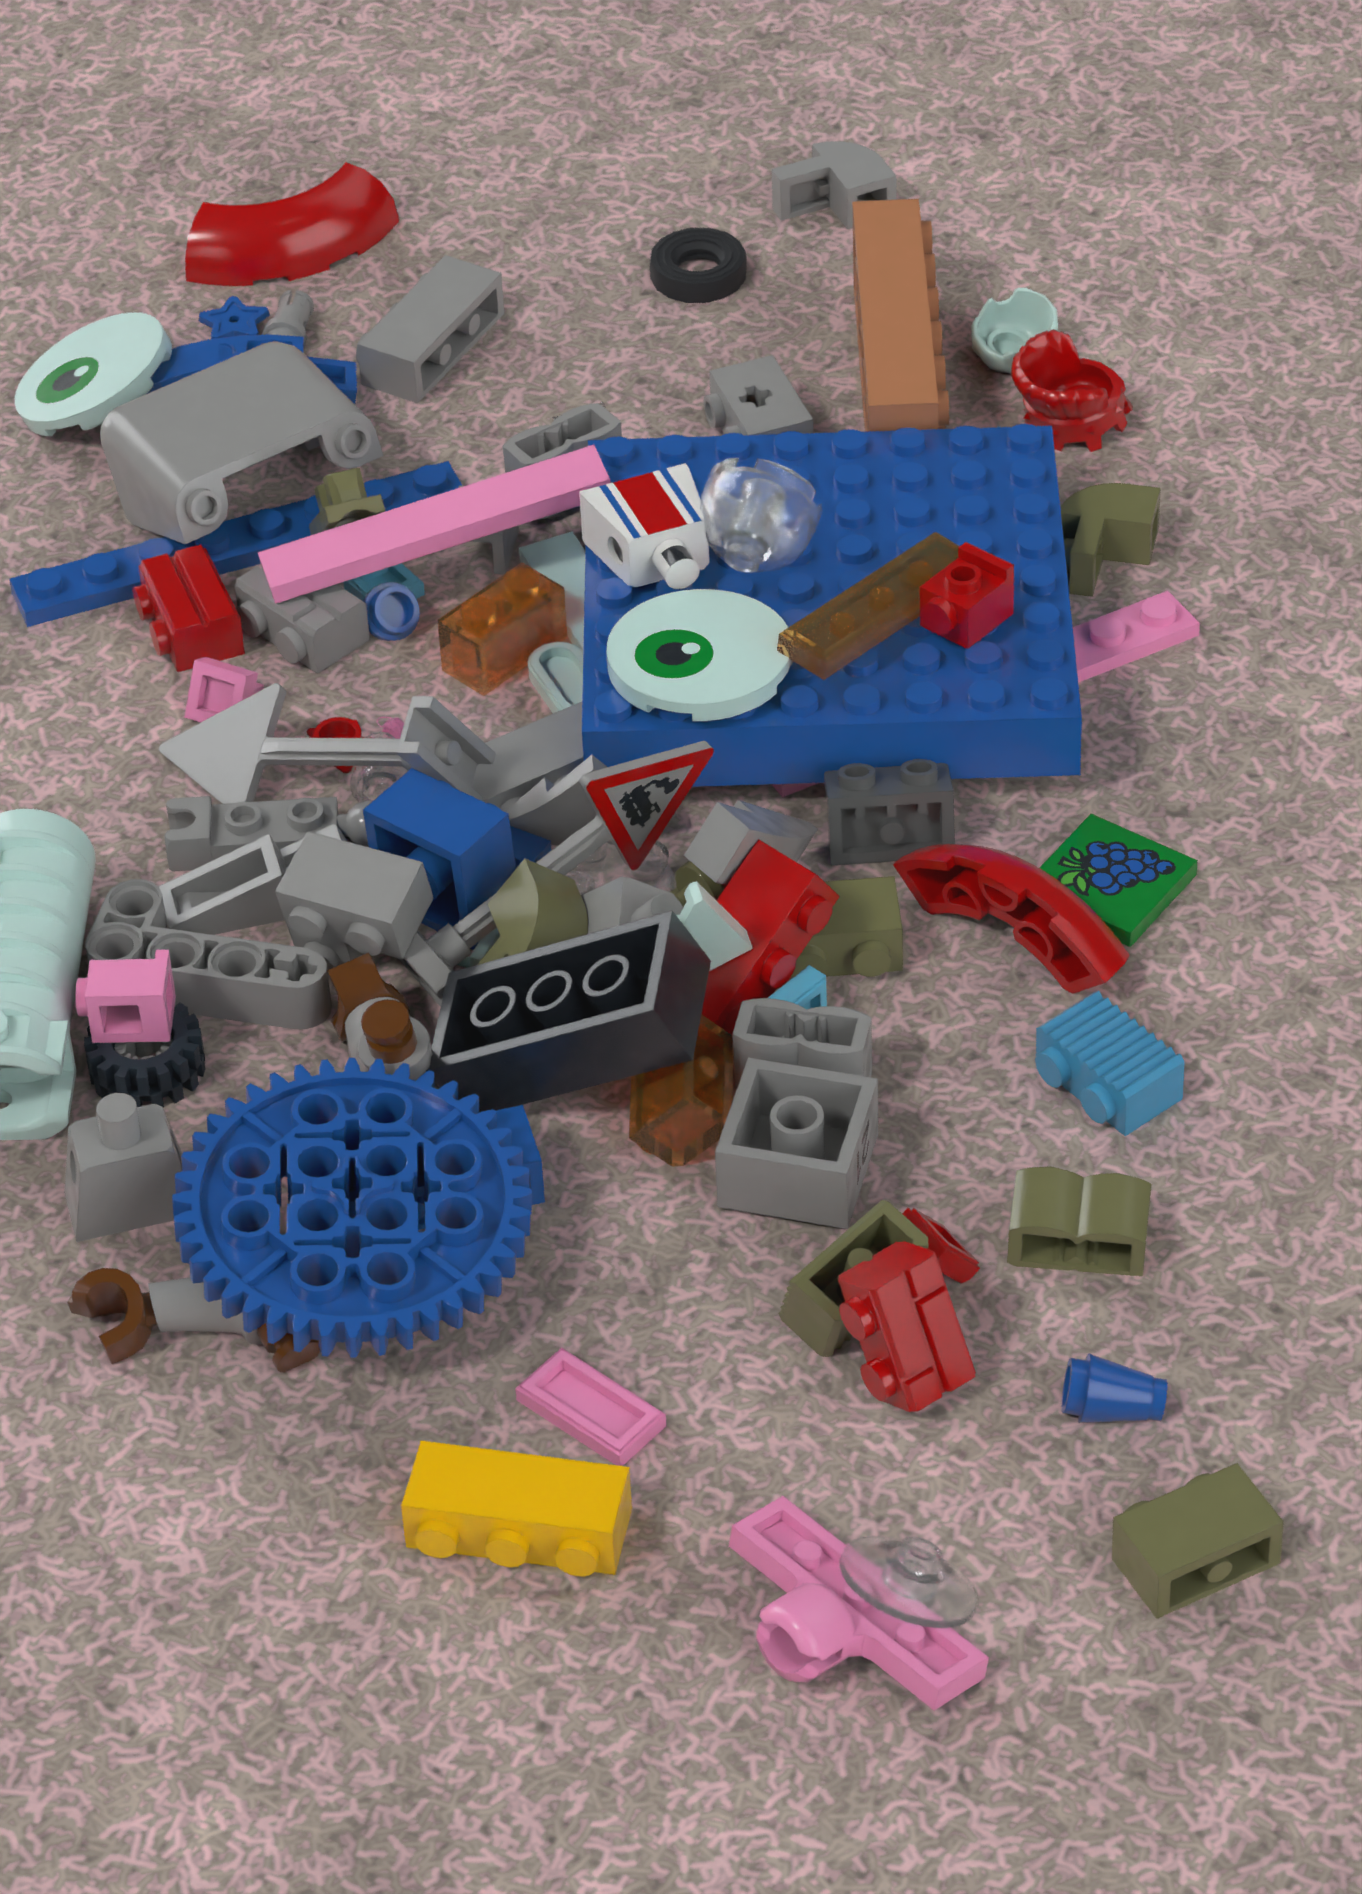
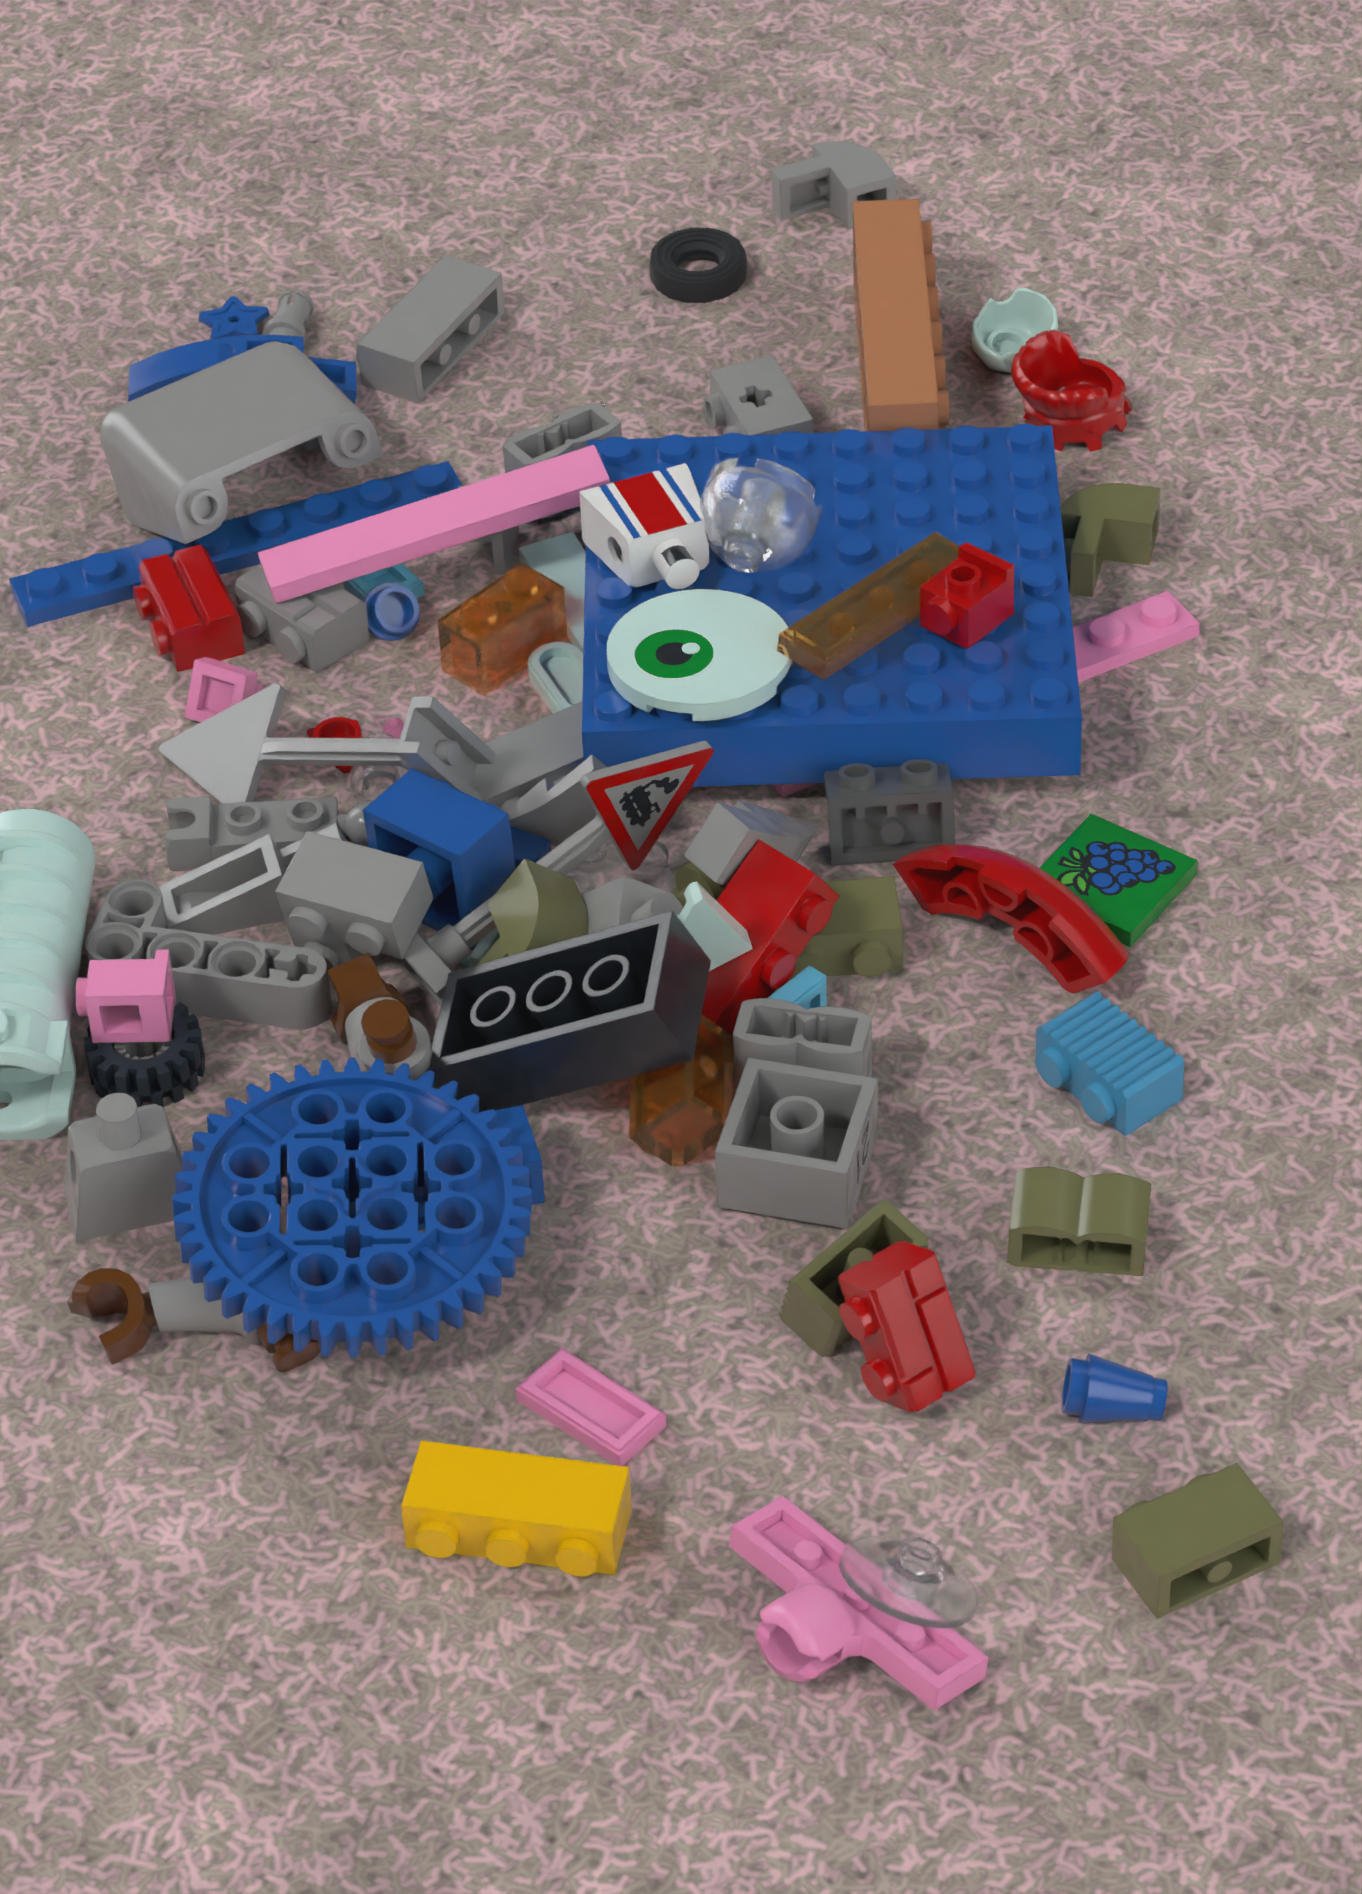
light aqua tile [15,312,172,437] -> none
red brick [185,162,399,286] -> none
olive hips [309,468,385,535] -> none
red tile [902,1208,980,1284] -> none

